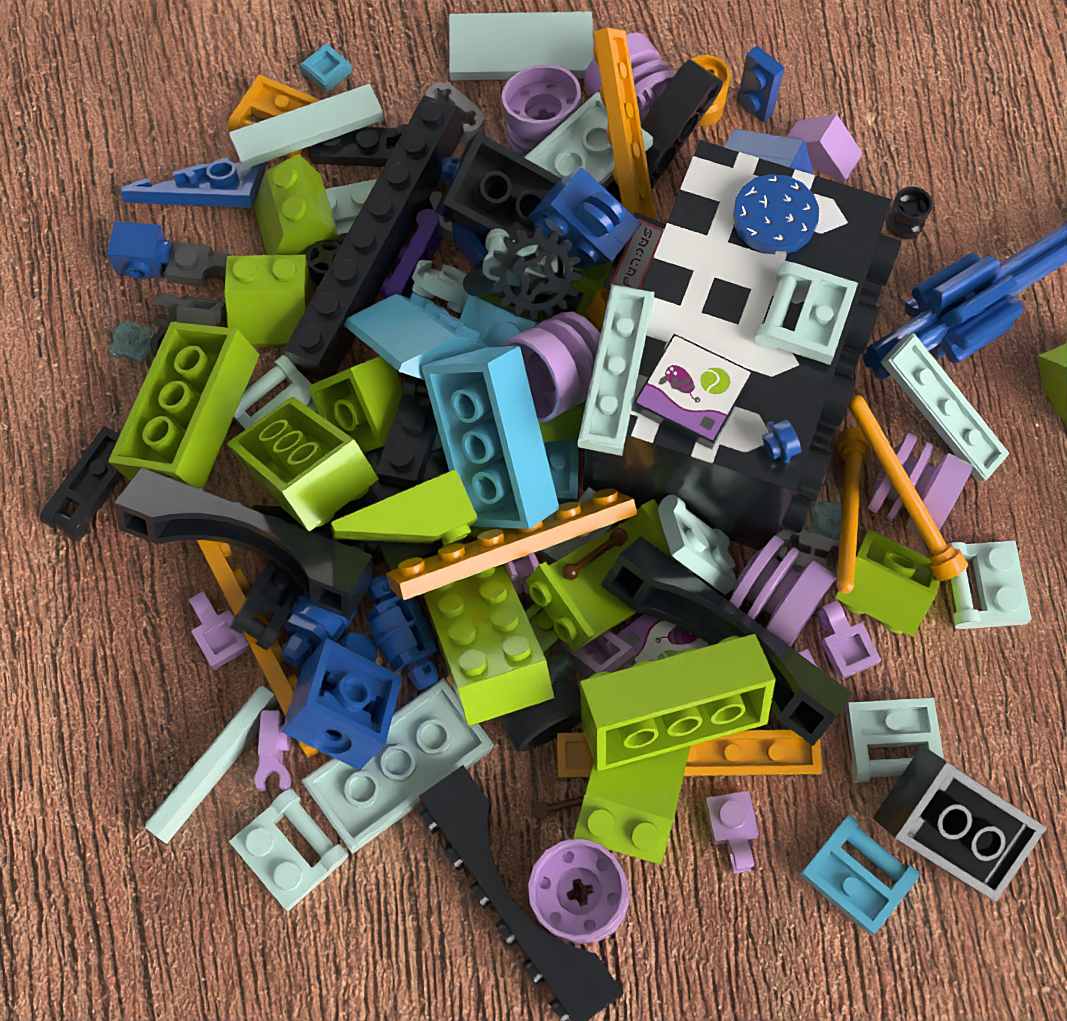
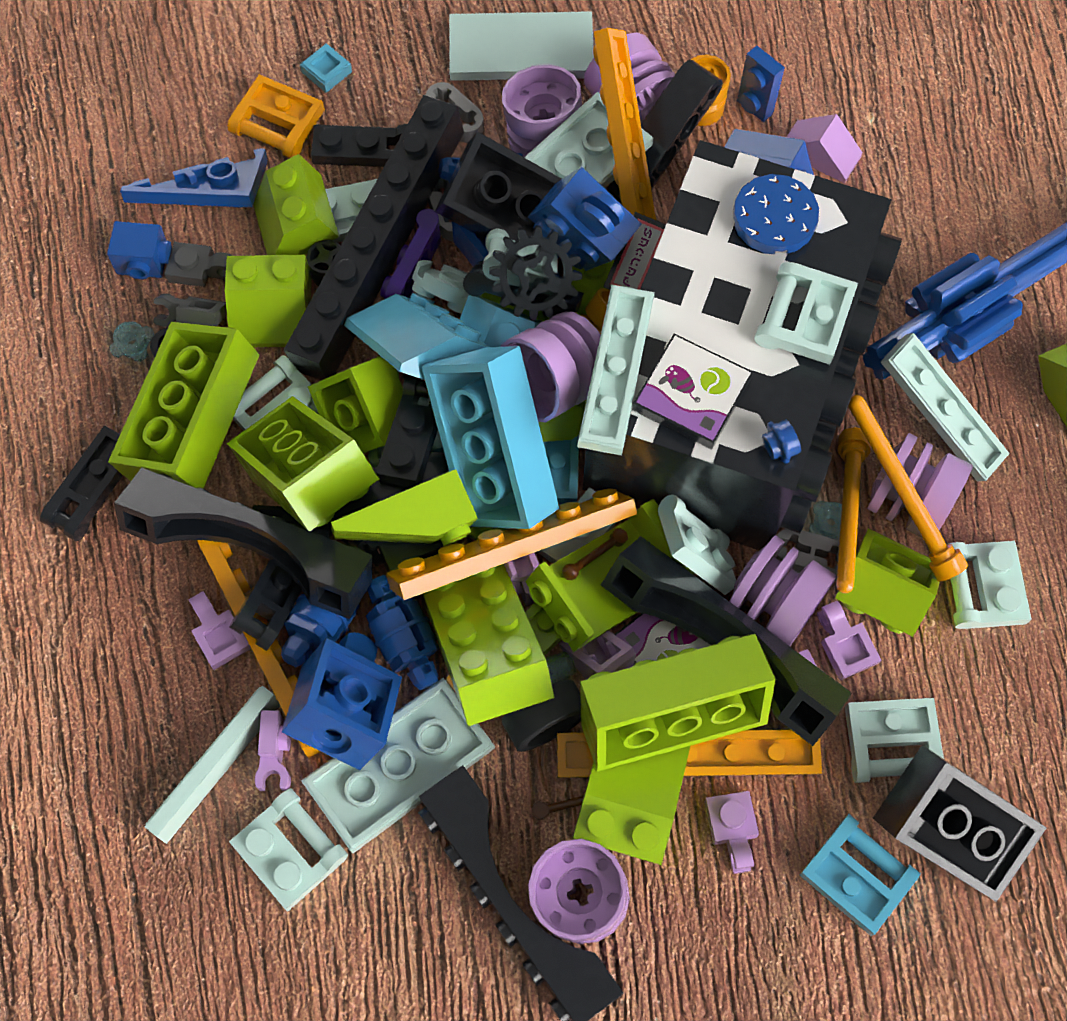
light aqua tile [229,84,384,169] -> none
black wheel [886,186,933,239] -> none

